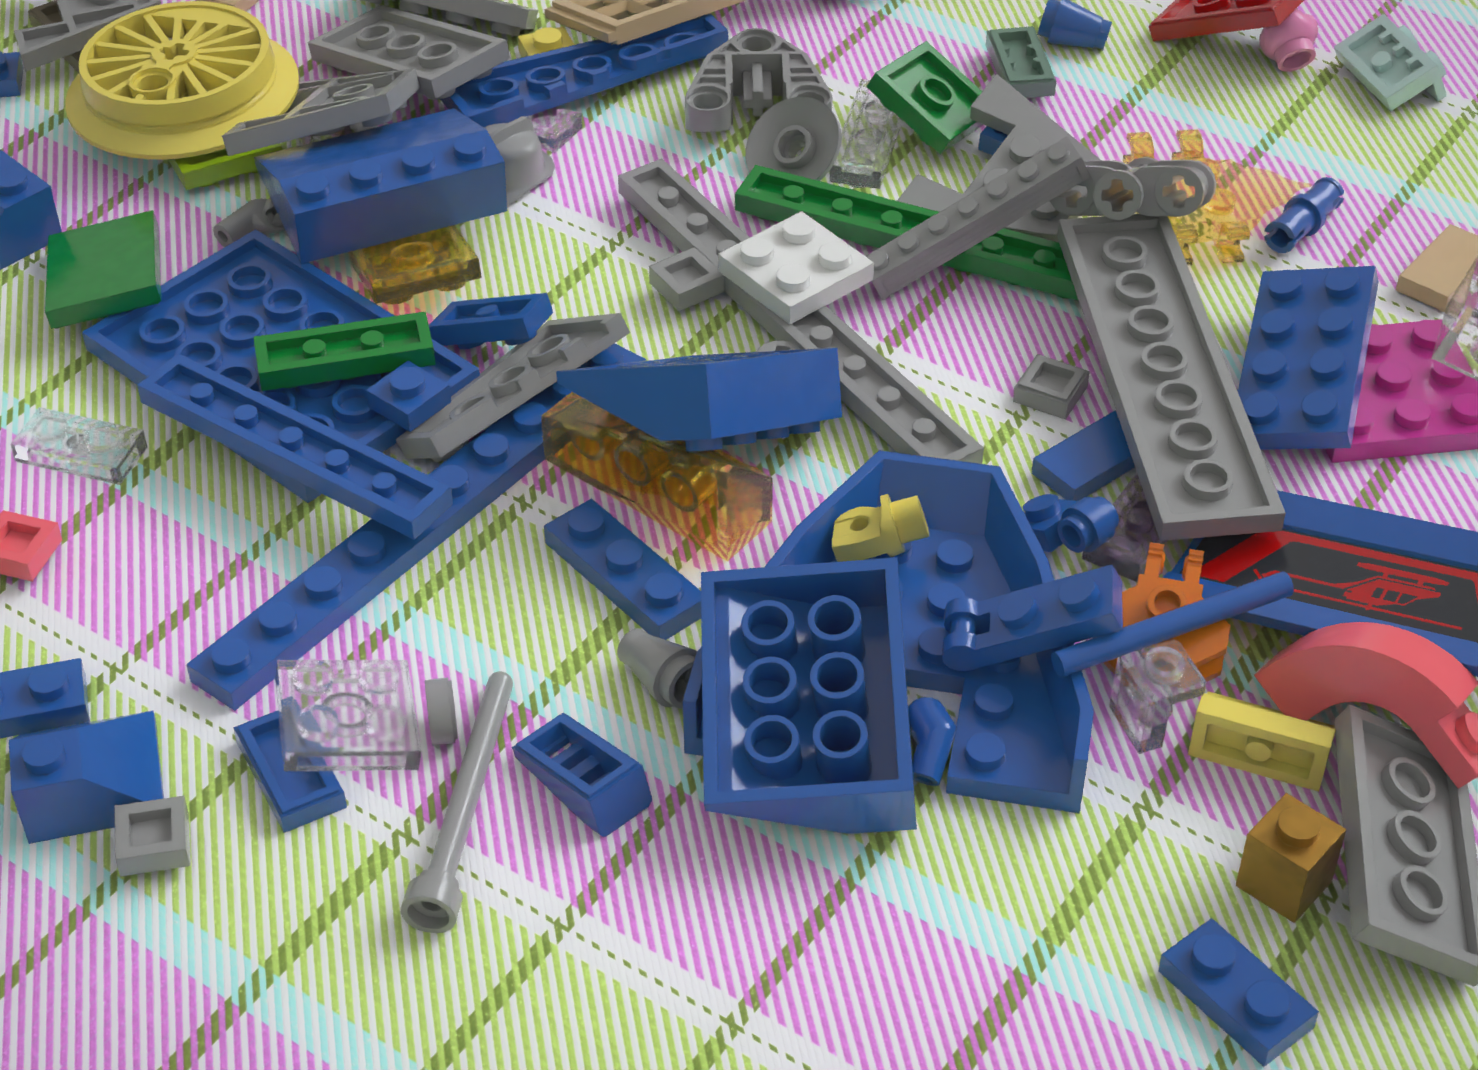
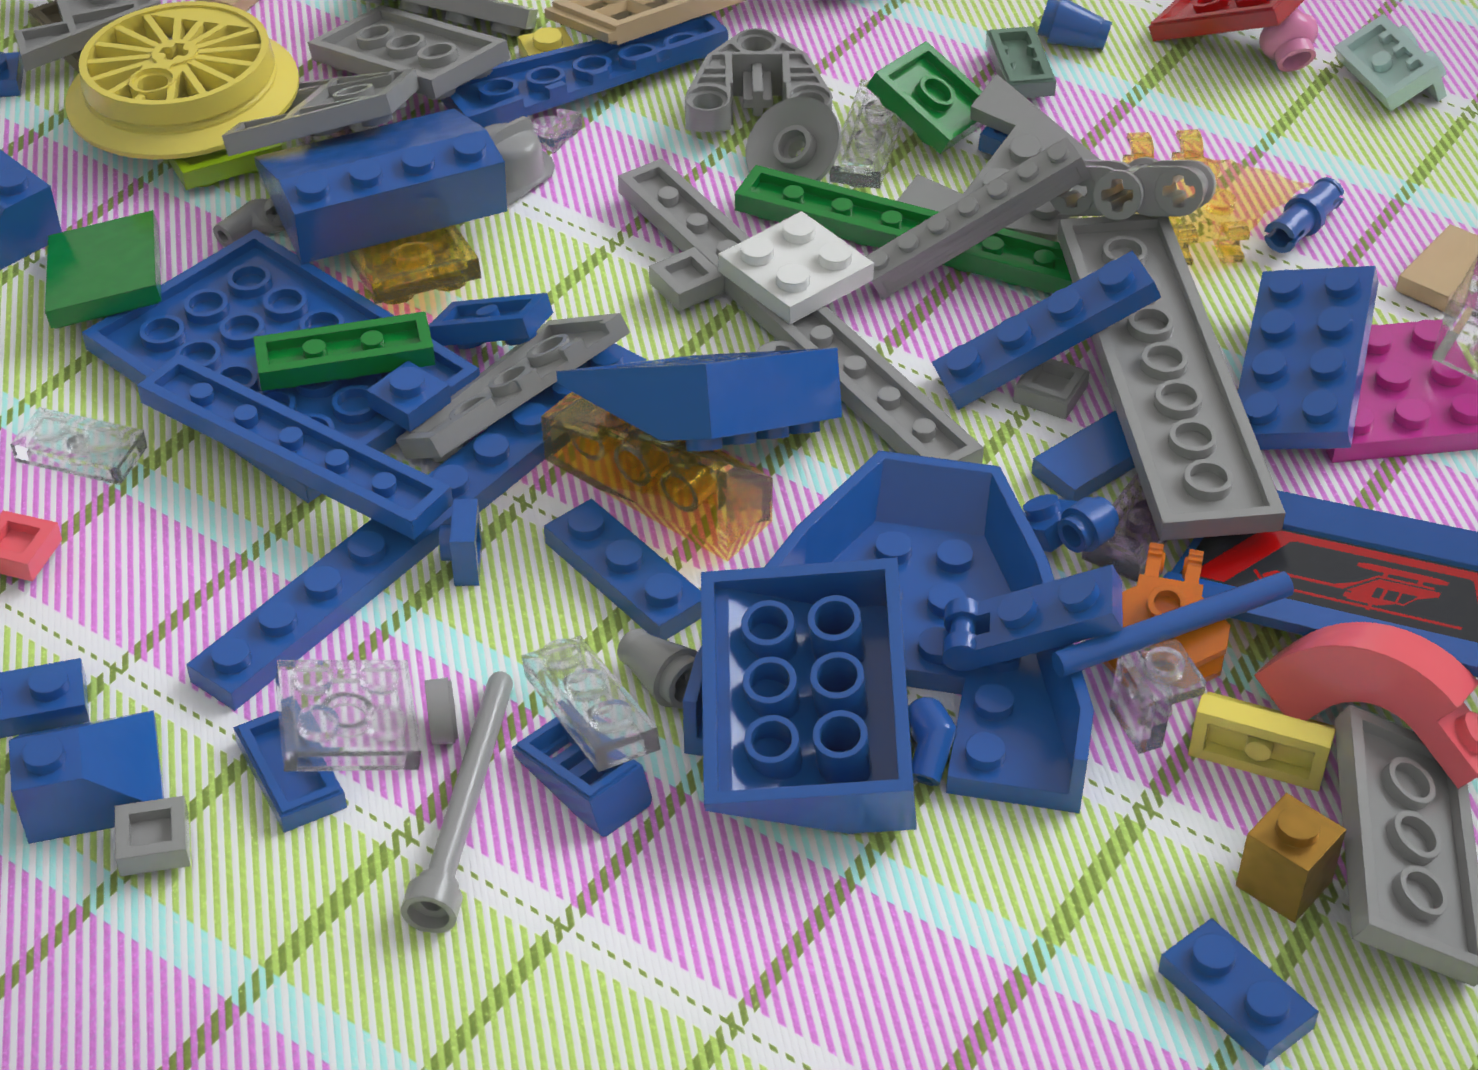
light yellow piece [832,494,930,562] -> none
none -> blue plate [439,499,482,586]
none -> clear plate [521,635,661,772]
none -> blue plate [932,250,1162,410]

